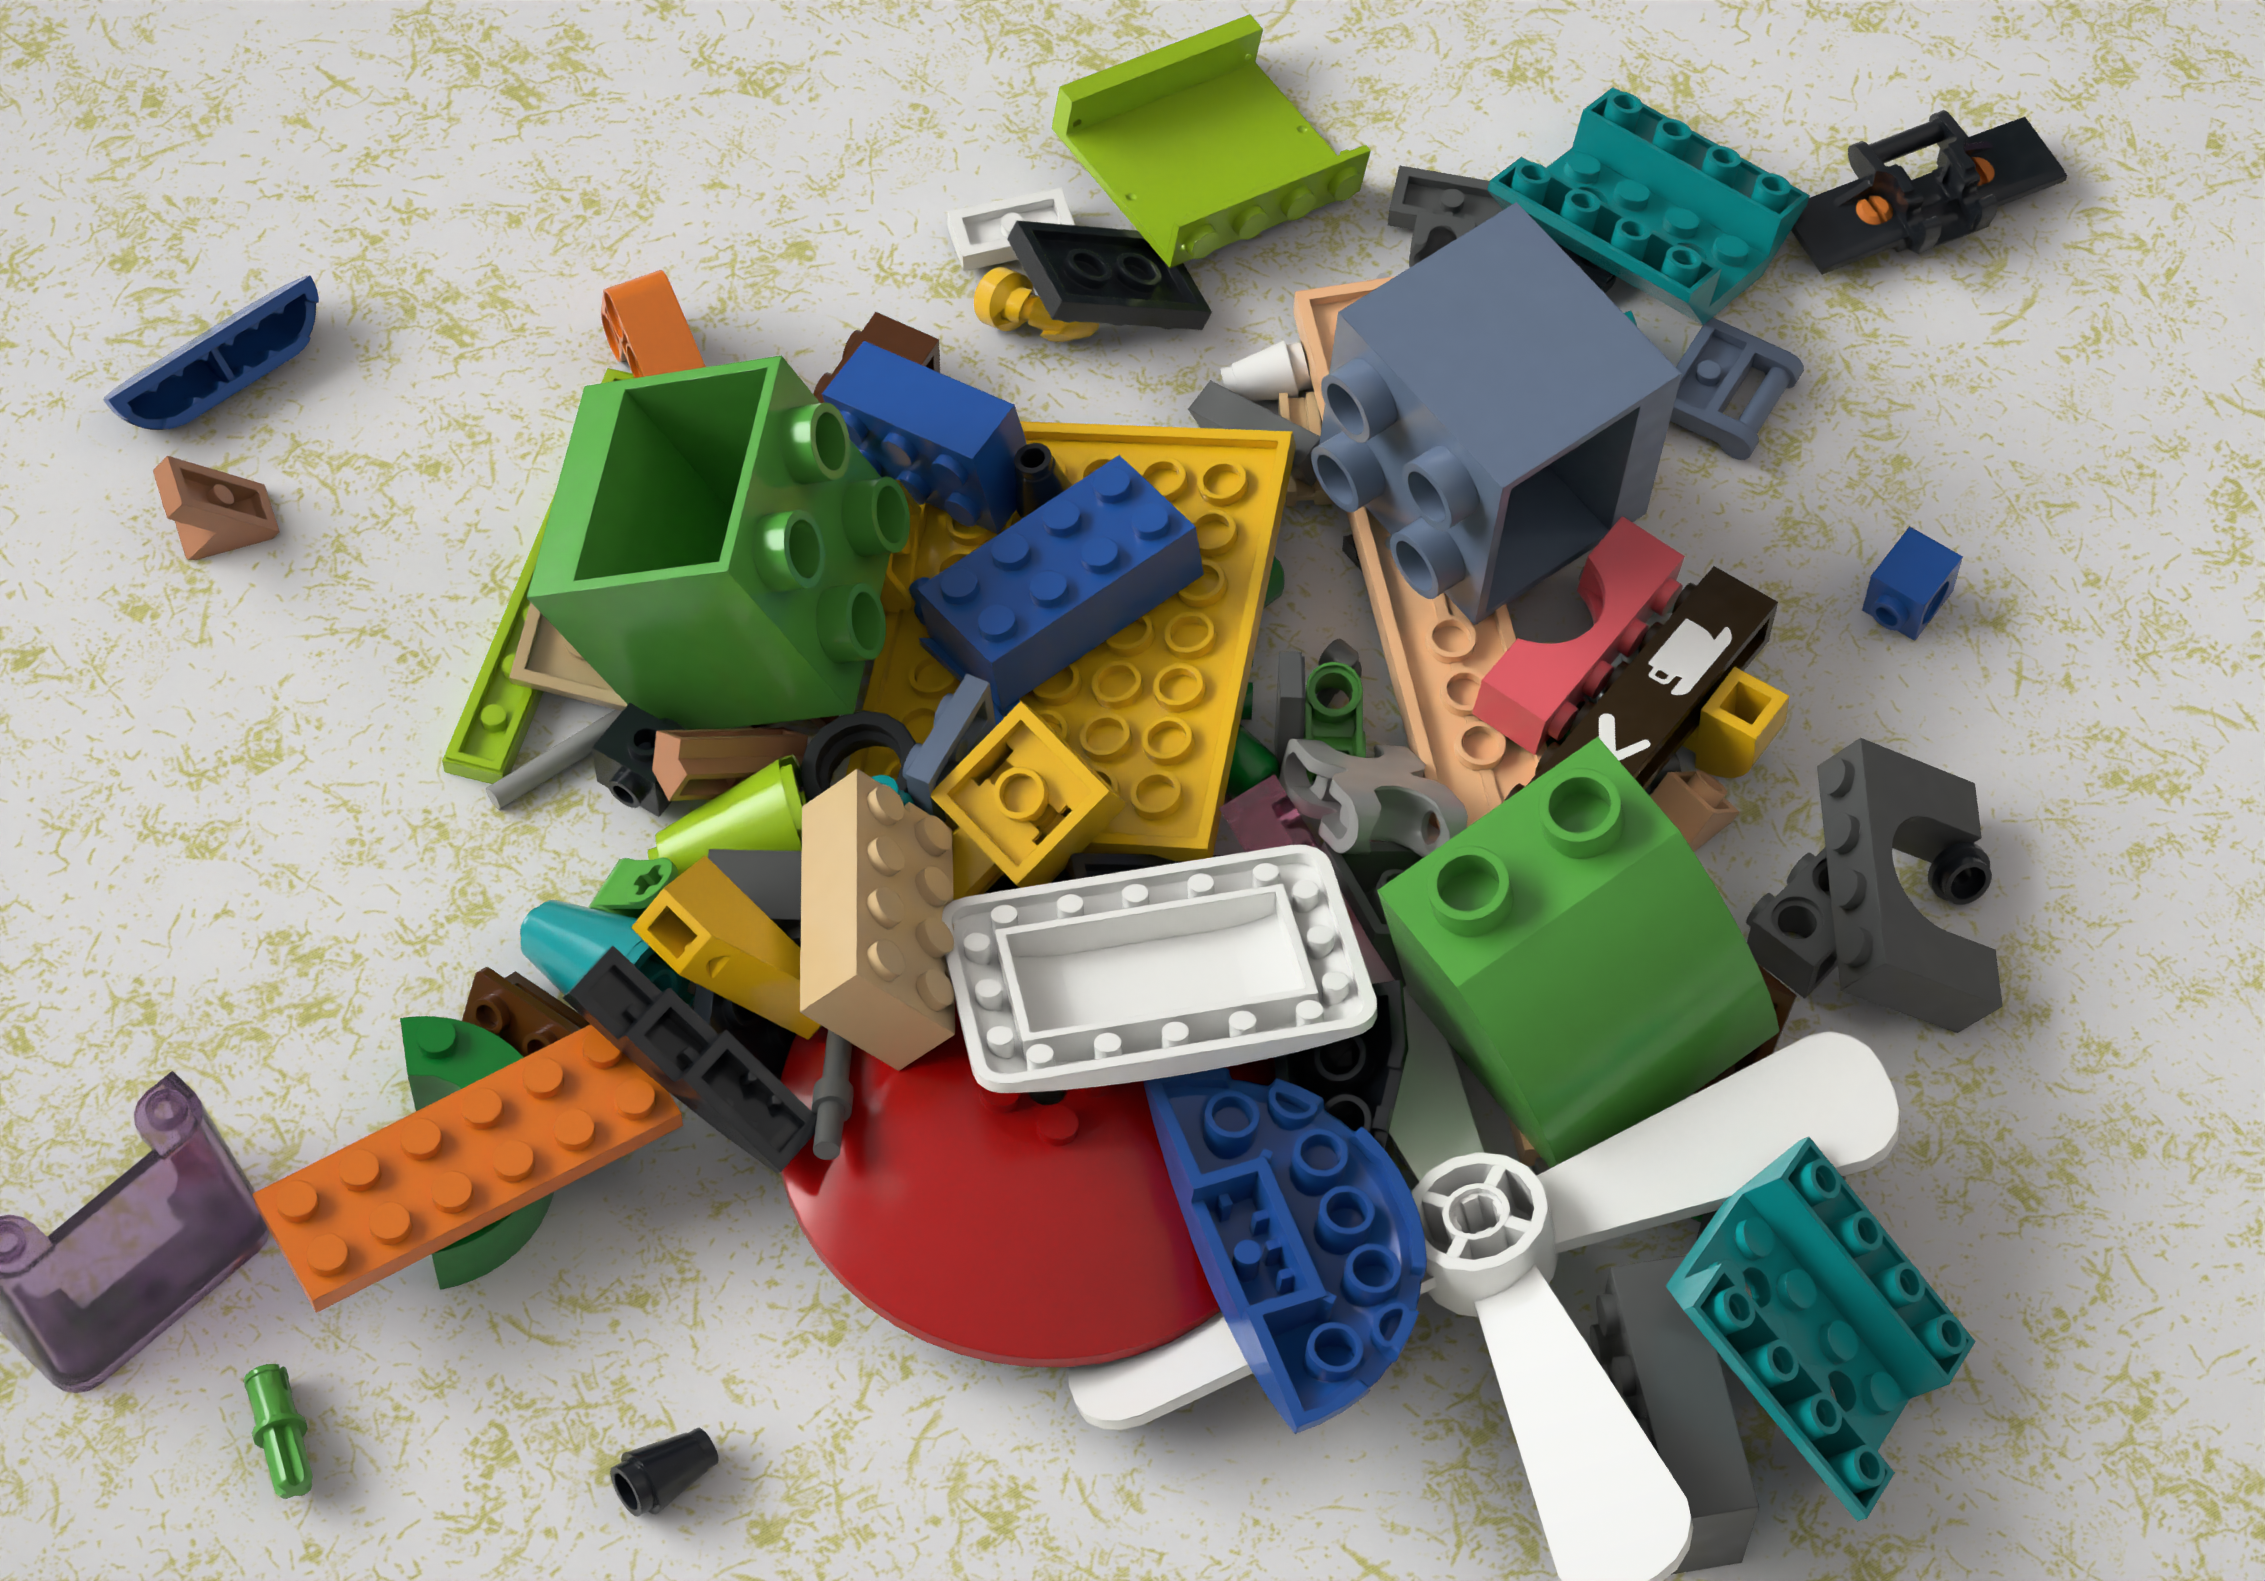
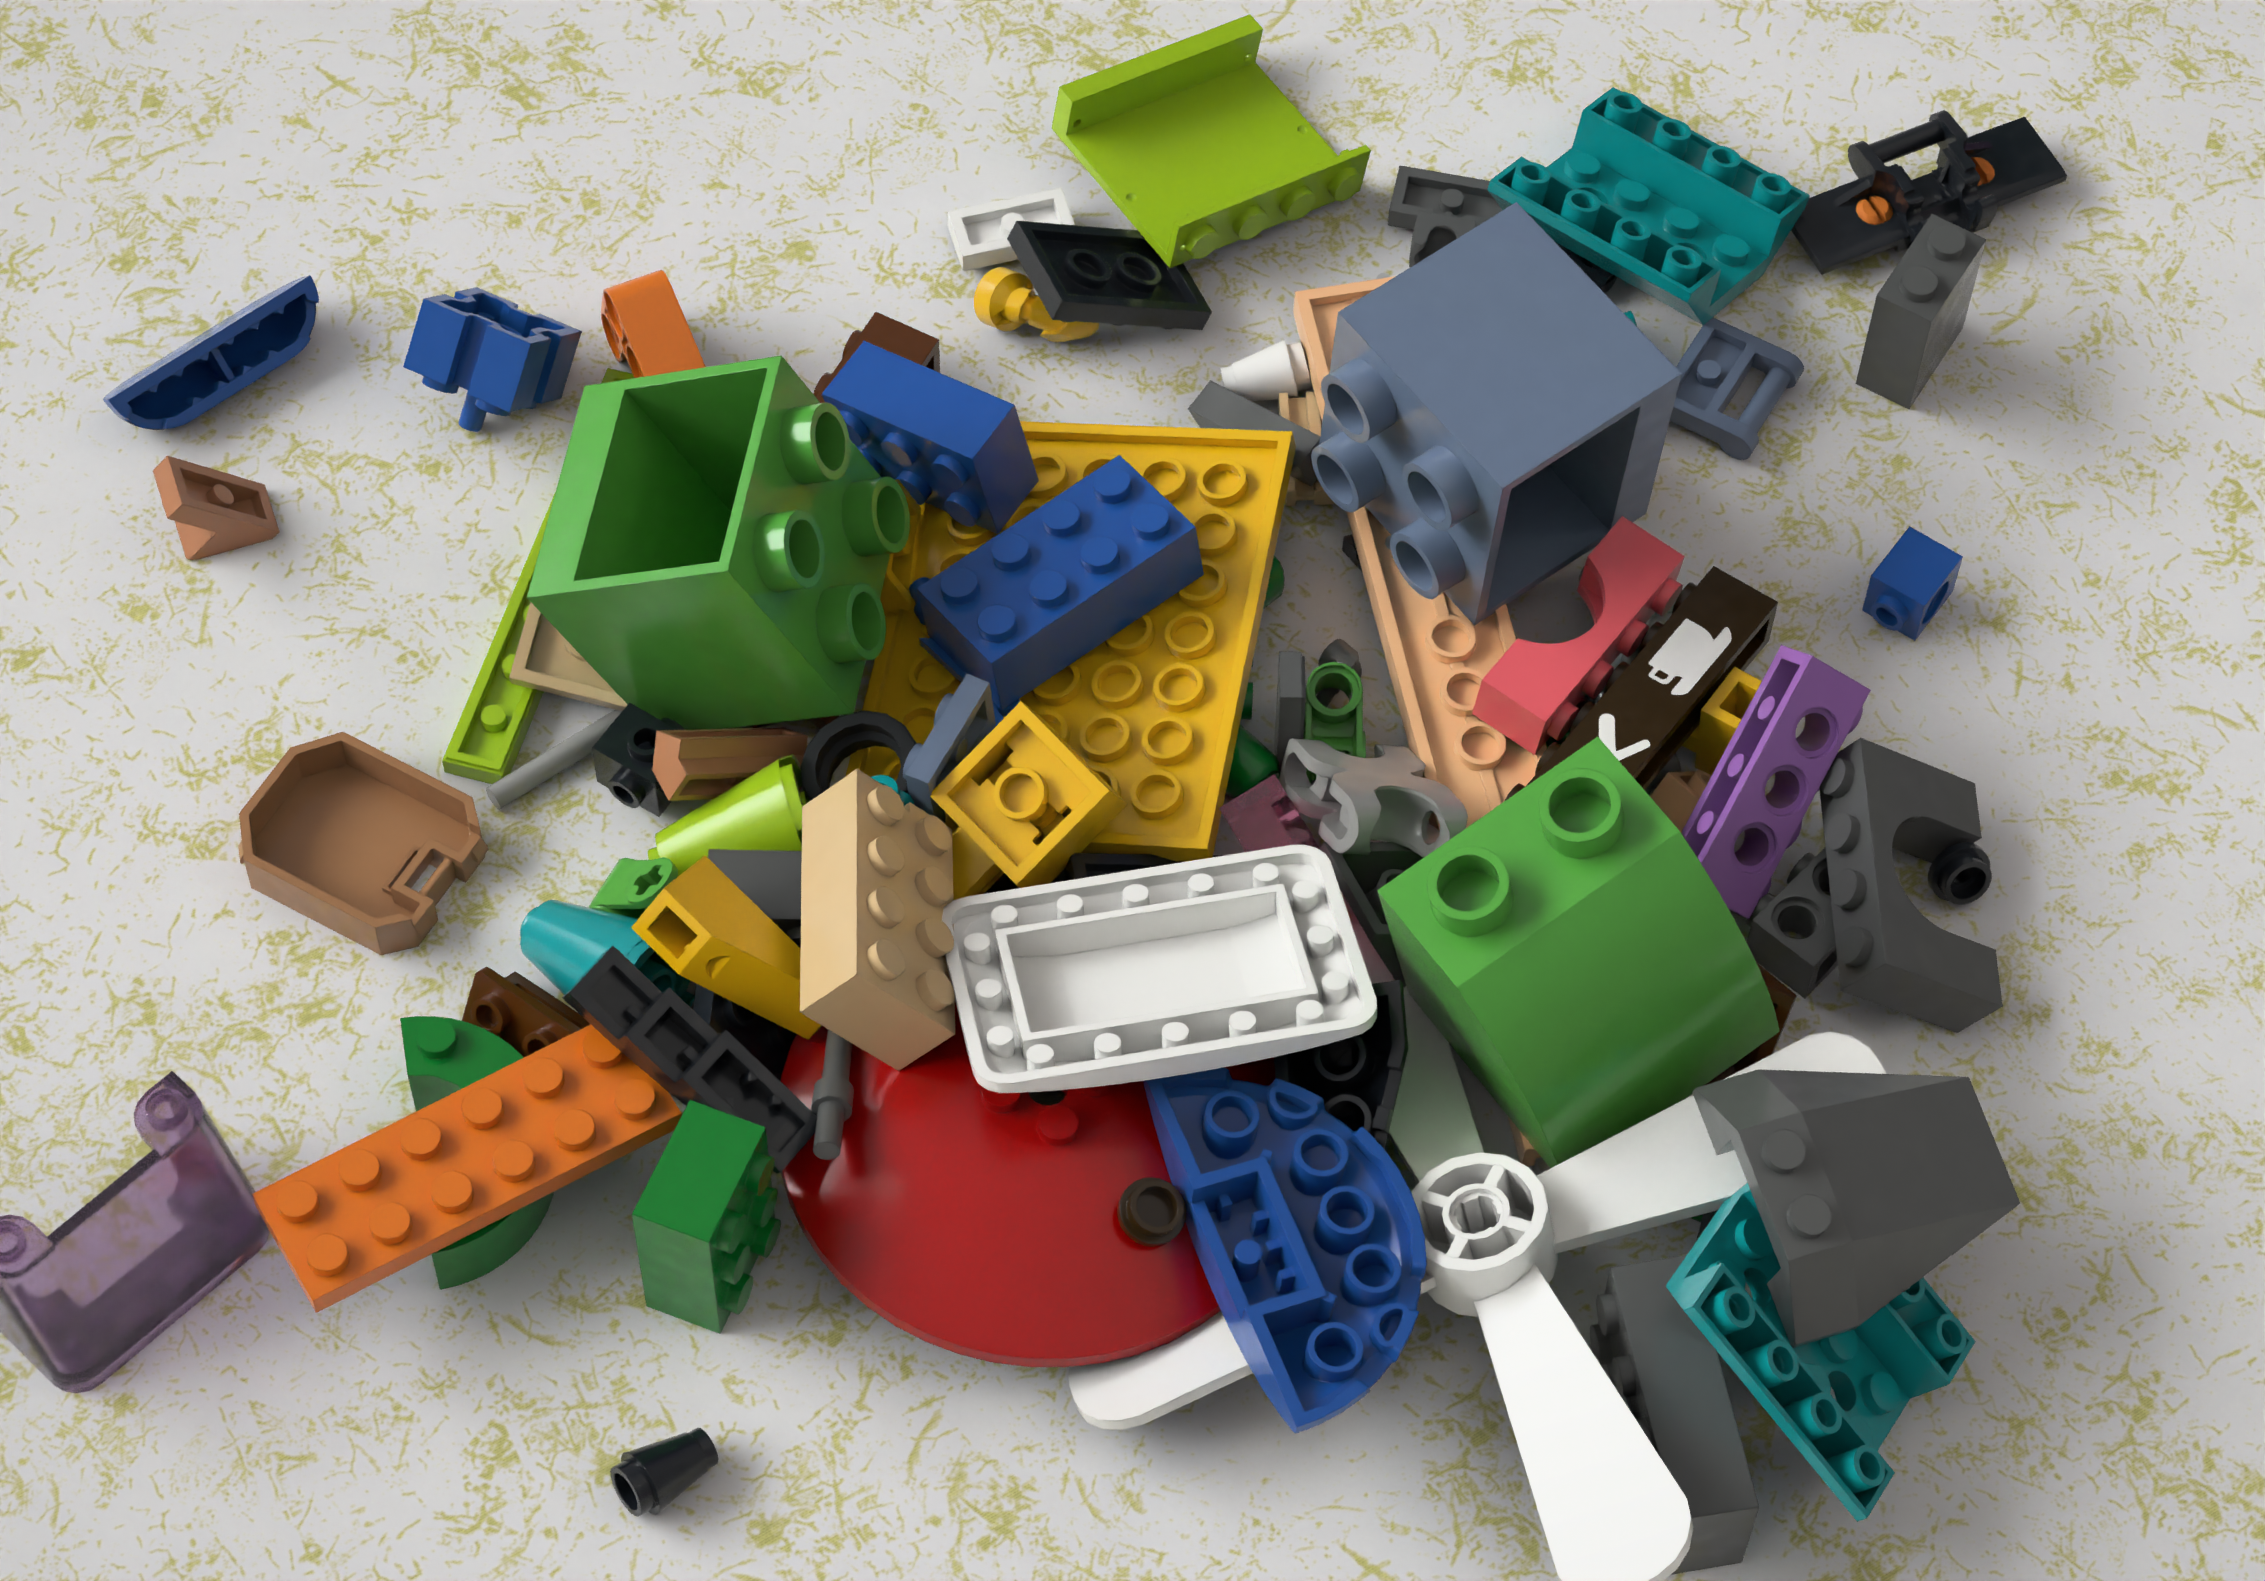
bright green axle [243,1364,313,1499] -> none
black cone [1014,443,1073,519] -> none
none -> medium nougat piece [238,732,489,955]
none -> blue brick [403,287,582,432]
none -> green brick [632,1100,781,1334]
none -> dark brown plate [1117,1177,1186,1247]
none -> medium lavender brick [1681,645,1871,919]
none -> dark grey wedge [1692,1069,2020,1348]
none -> dark grey brick [1856,214,1986,409]

